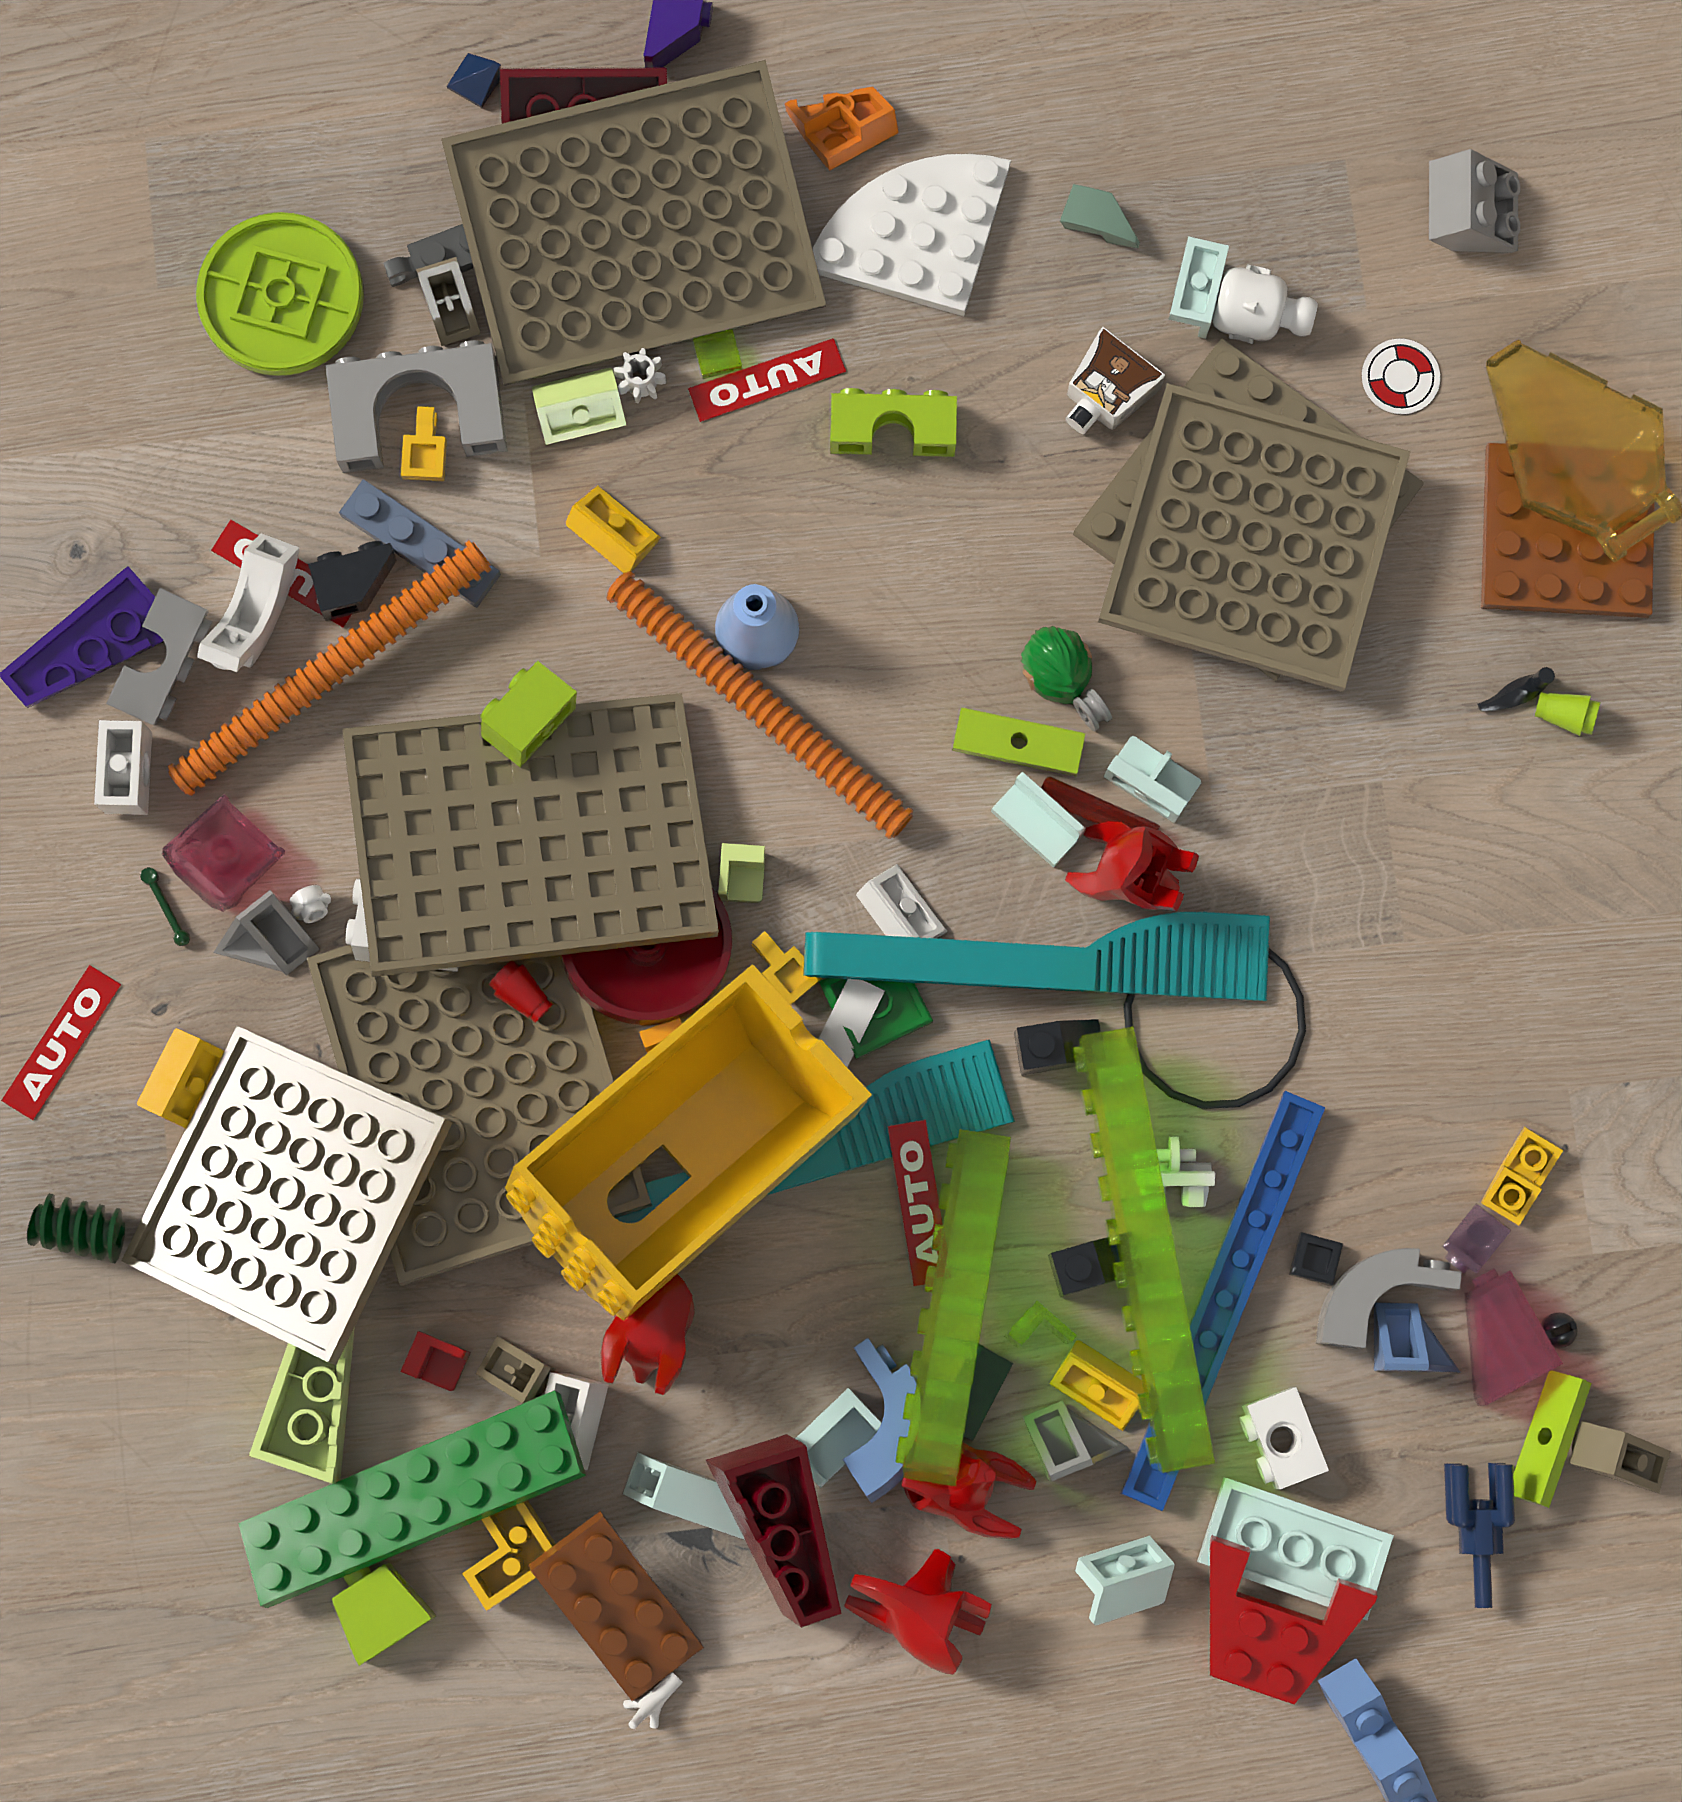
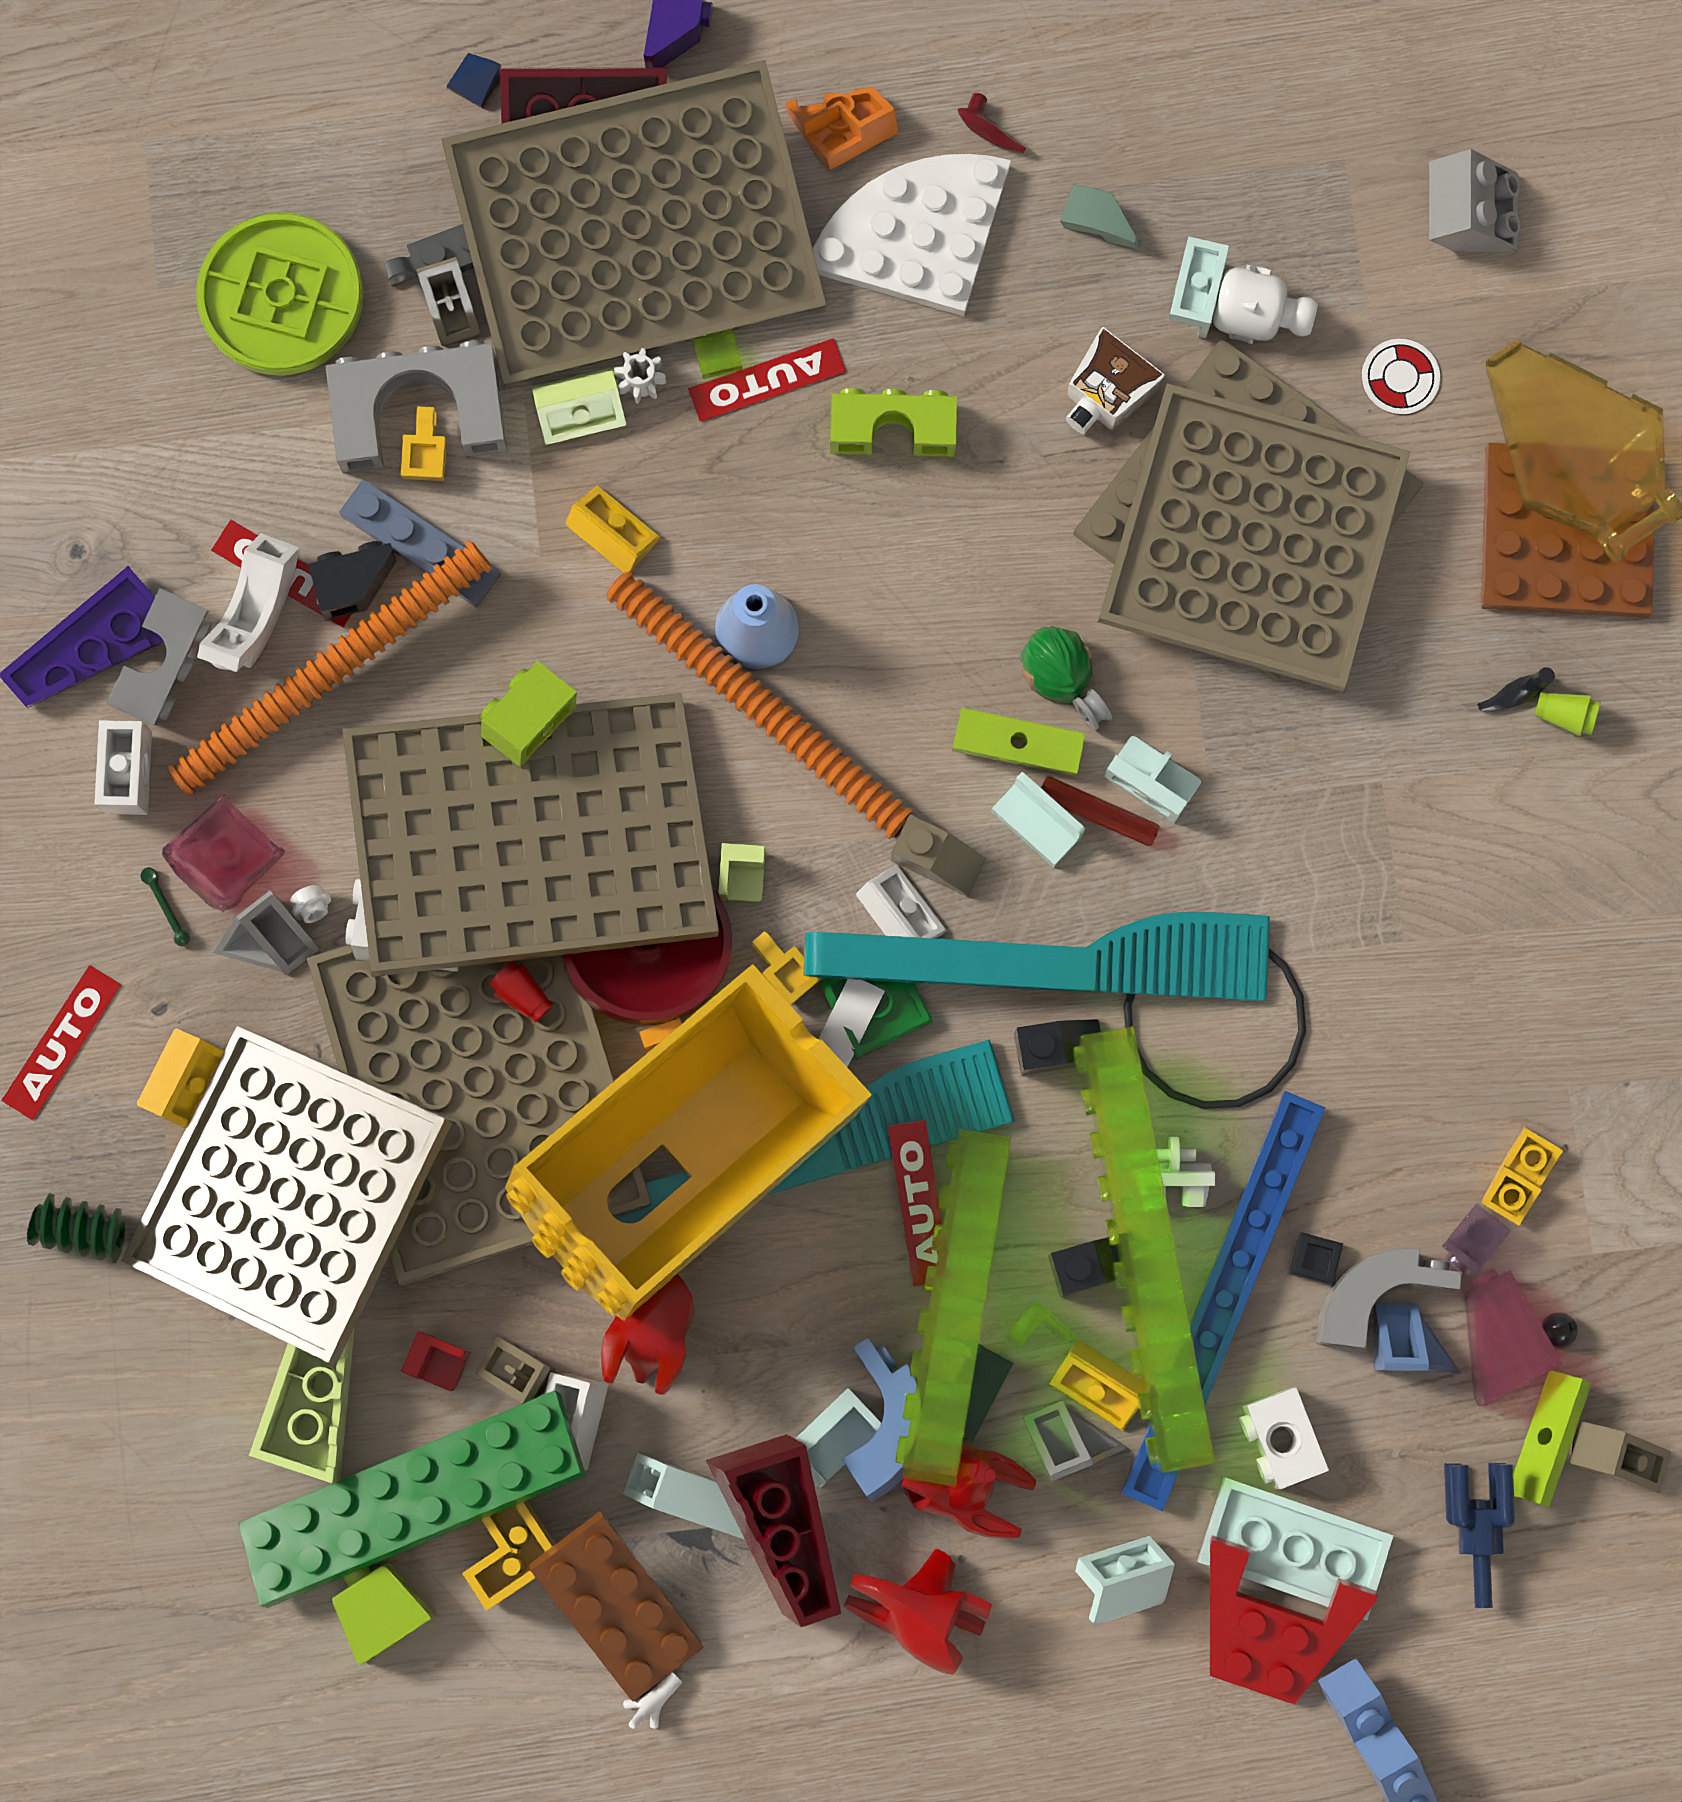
red piece [1065,821,1199,911] -> none
none -> dark tan slope [891,814,986,897]
none -> dark red bar [957,93,1026,153]

